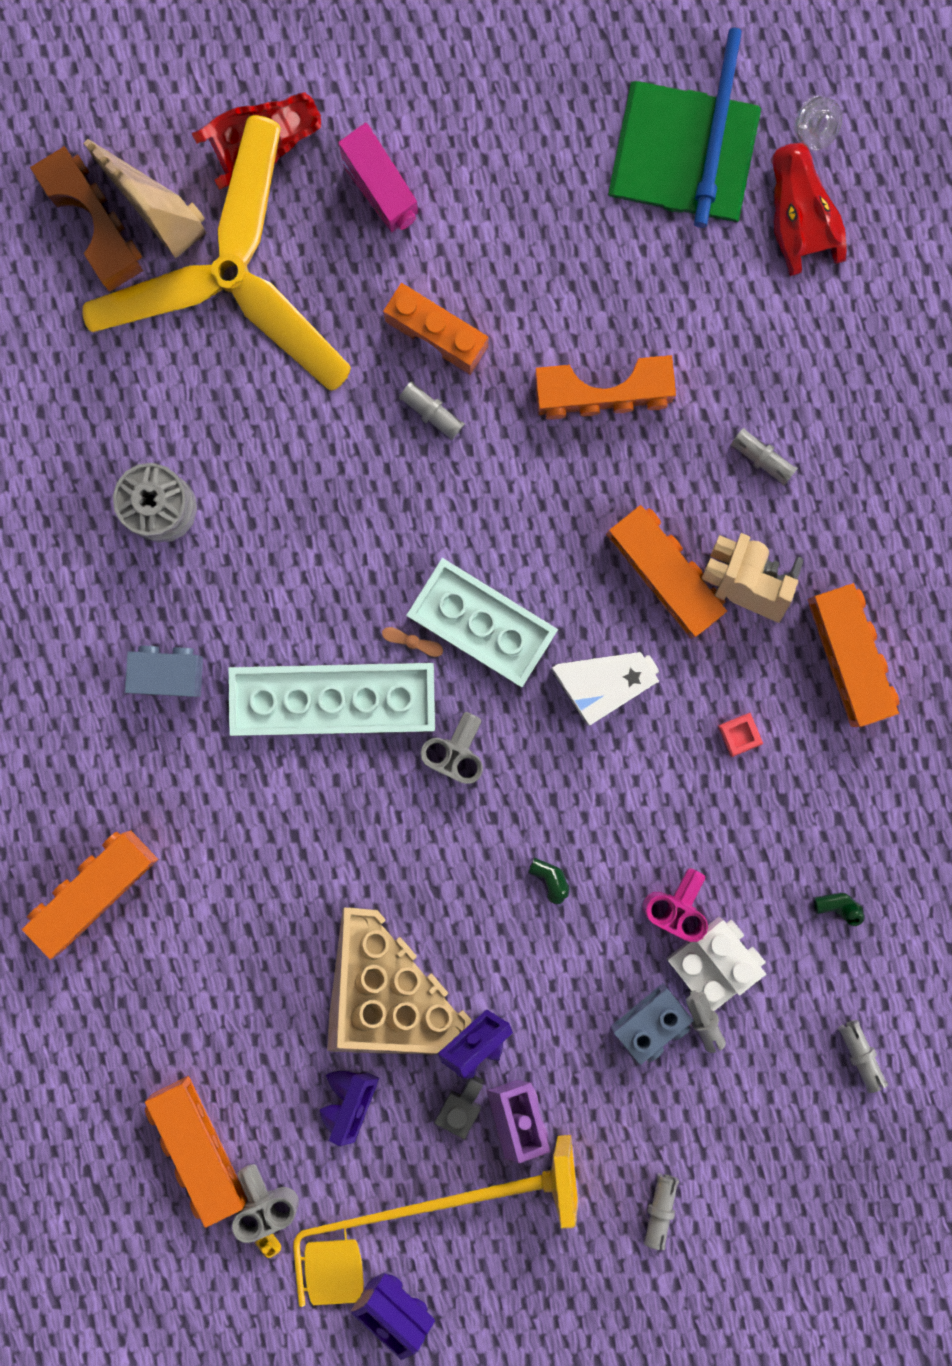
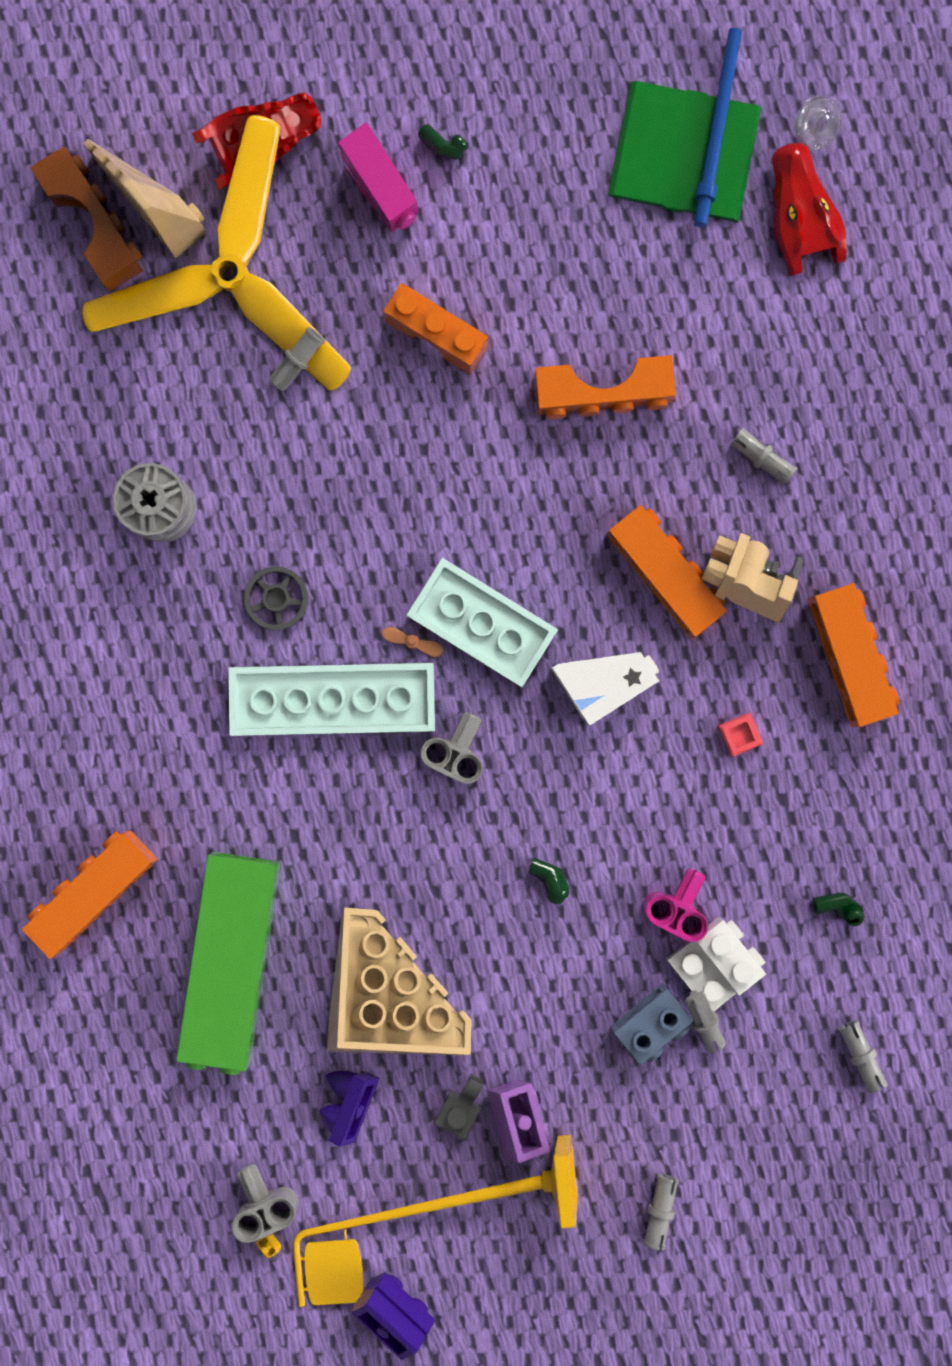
sand blue brick [125,646,203,697] -> none
orange brick [145,1075,248,1228] -> none
light grey pin [398,381,465,441] -> none
dark purple tile [438,1009,513,1079] -> none
none -> bright green brick [176,852,281,1075]
none -> dark grey wheel [244,566,309,630]
none -> light grey axle [269,327,325,391]
none -> dark green arm [418,124,469,160]

